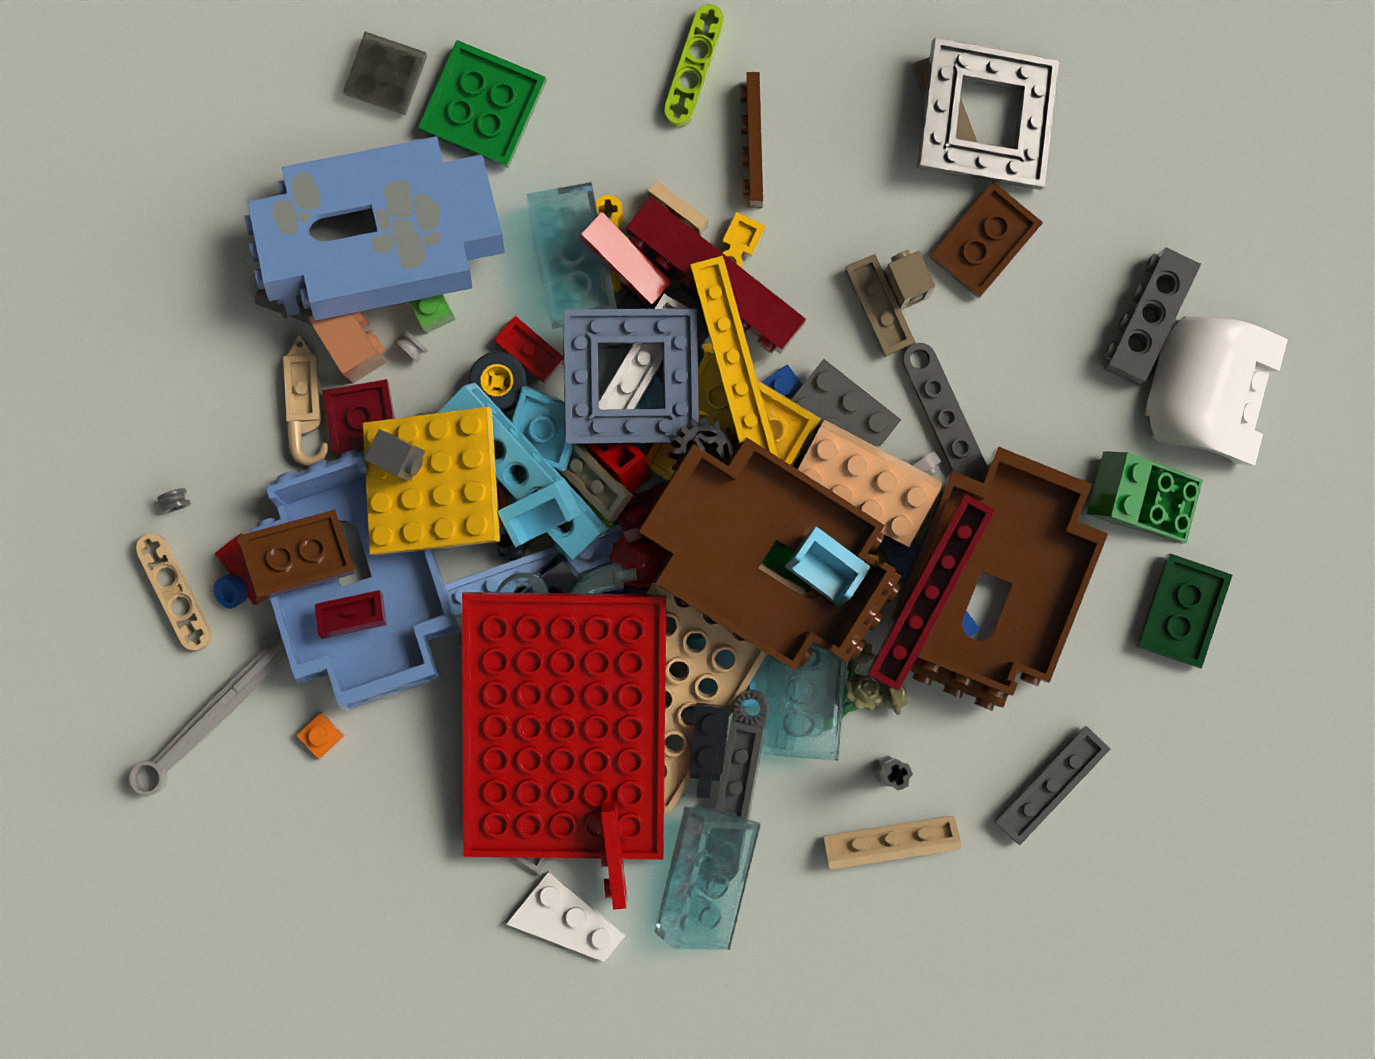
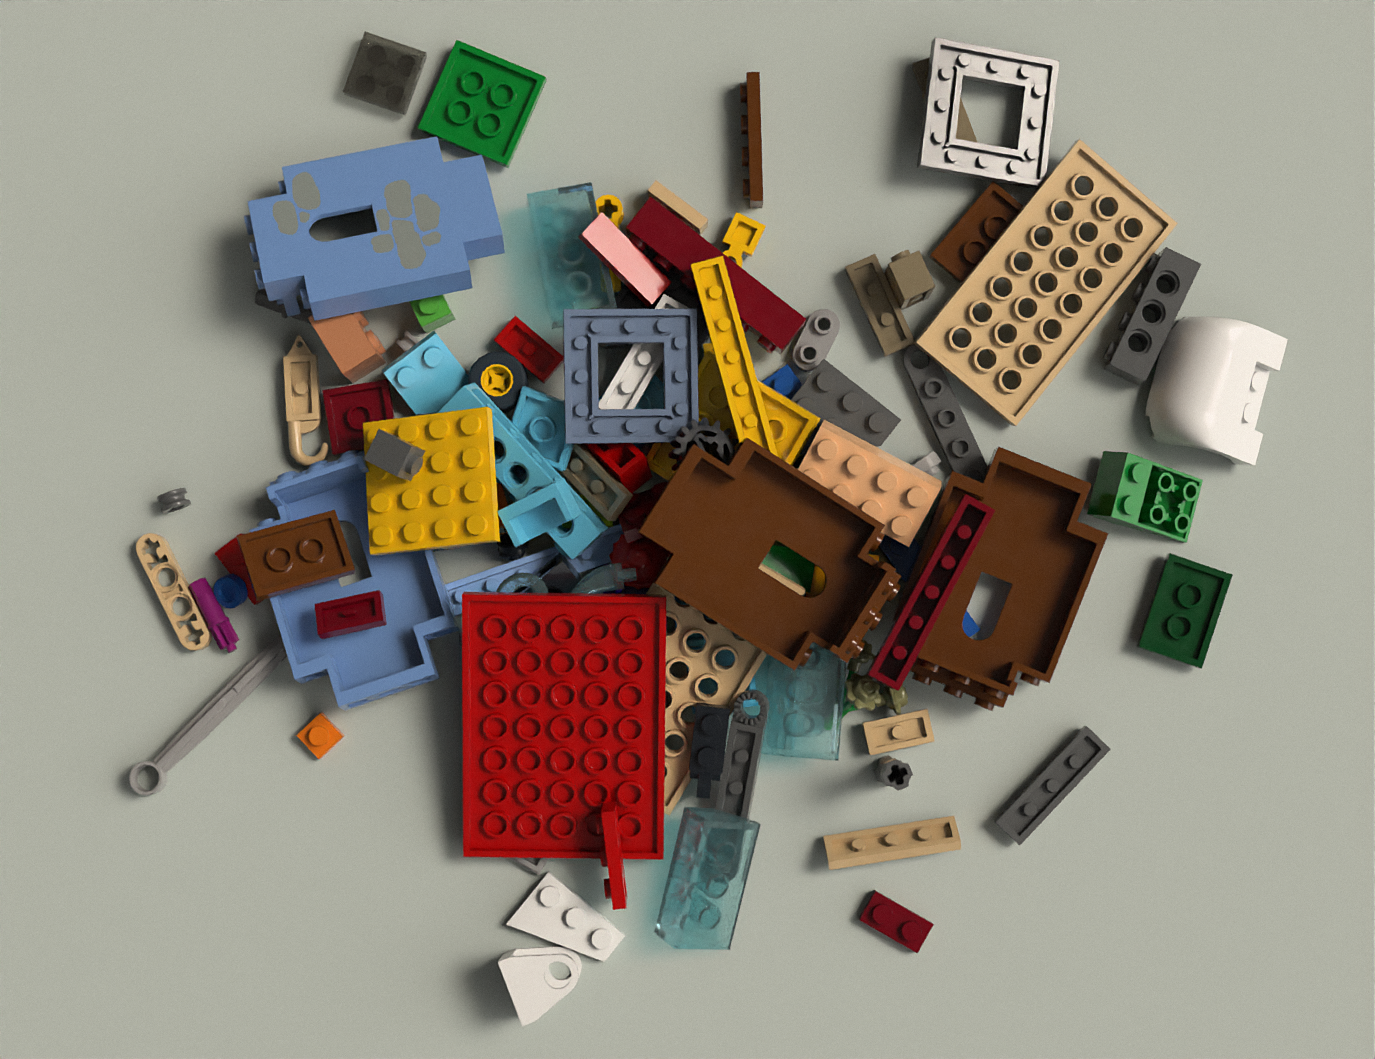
lime beam [664,4,724,128] -> none
medium azure panel [784,526,871,607] -> none
none -> magenta piece [188,578,239,653]
none -> medium azure plate [382,331,468,416]
none -> white hose [498,946,582,1026]
none -> light grey plate [792,309,840,372]
none -> dark red plate [859,890,934,953]
none -> tan plate [862,709,935,755]
none -> tan piece [914,139,1178,426]

